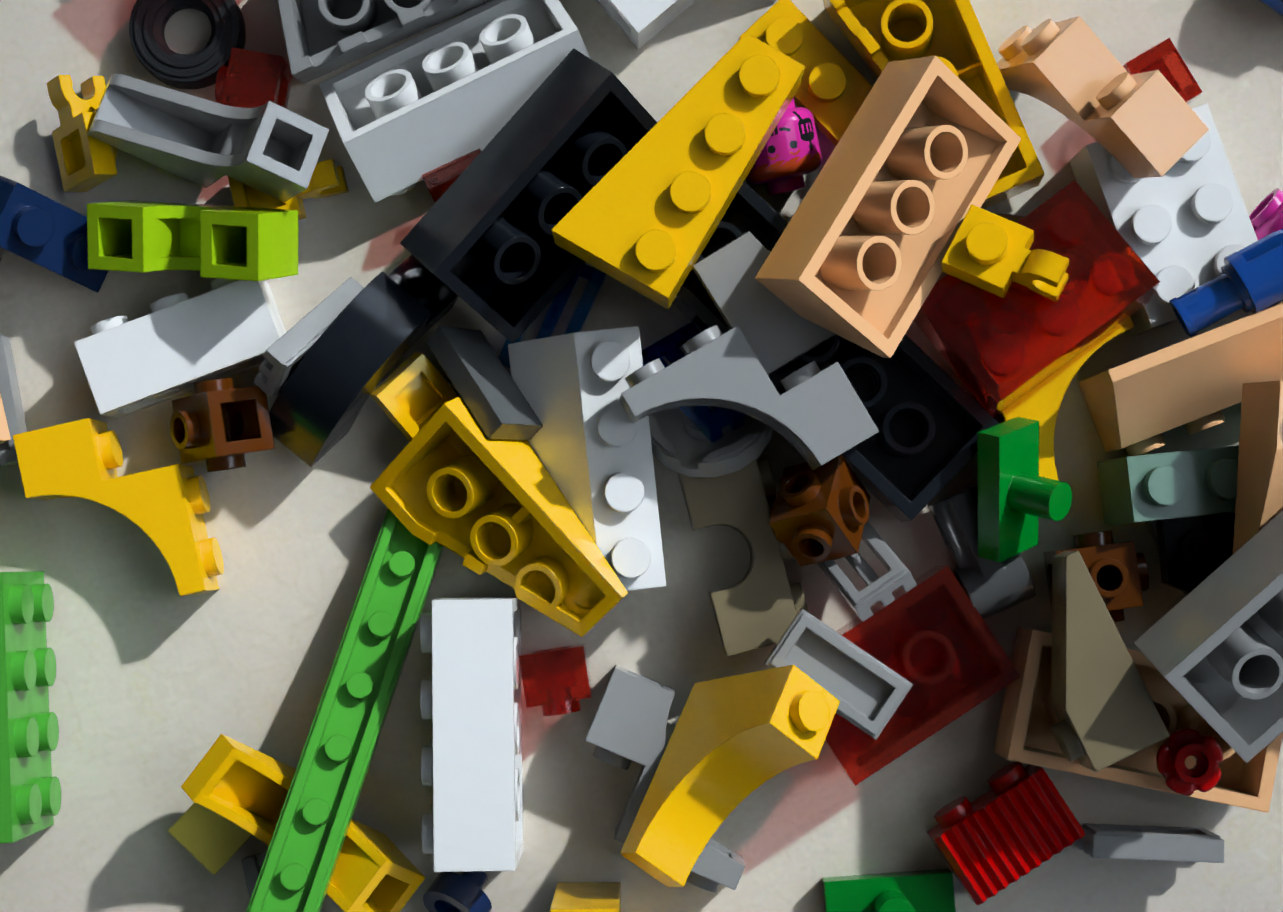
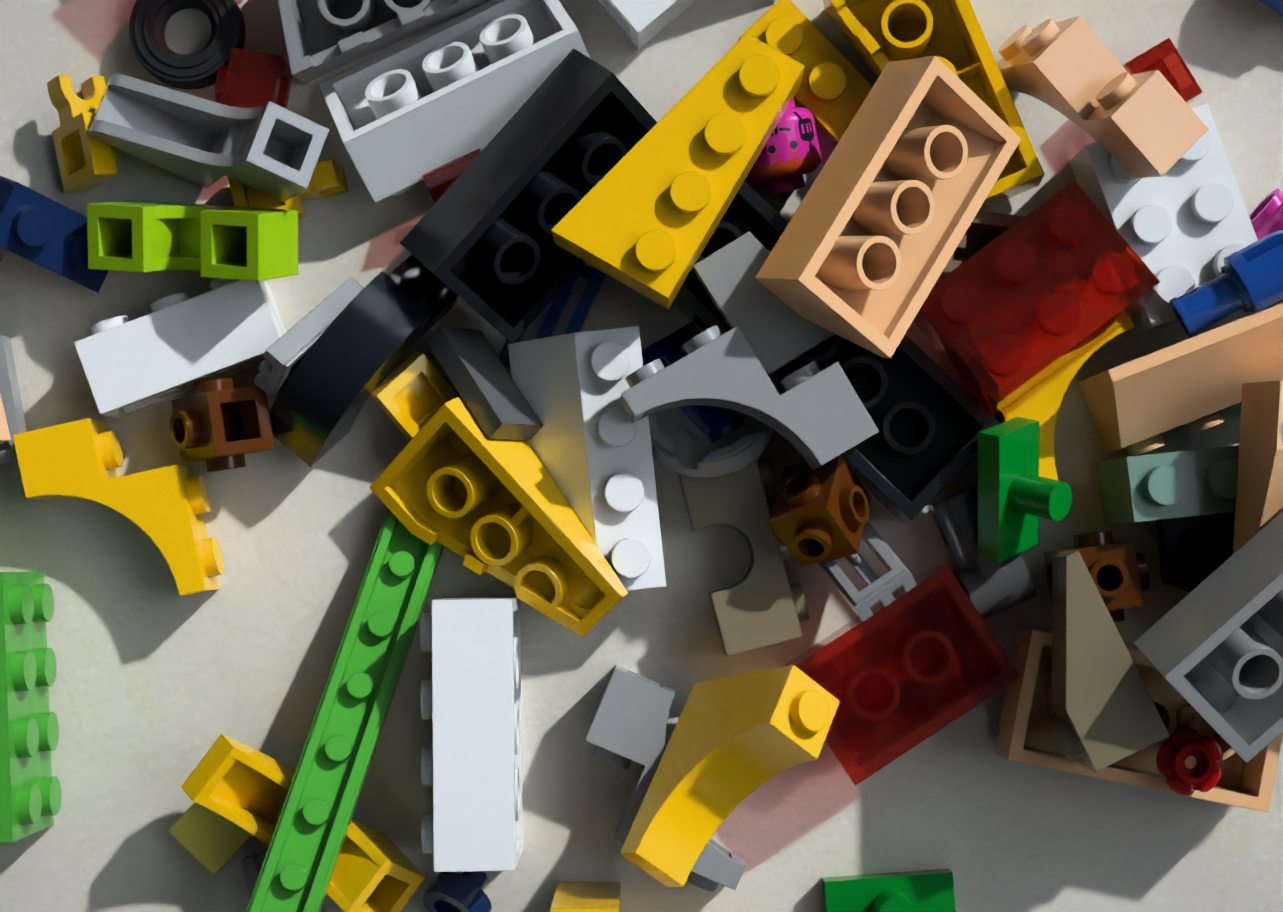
clear red plate [519,643,593,716] -> none
light grey tile [764,608,913,740] -> none
red brick [927,761,1086,905] -> none
yellow plate [941,204,1069,302] -> none
light grey tile [1078,823,1224,863] -> none

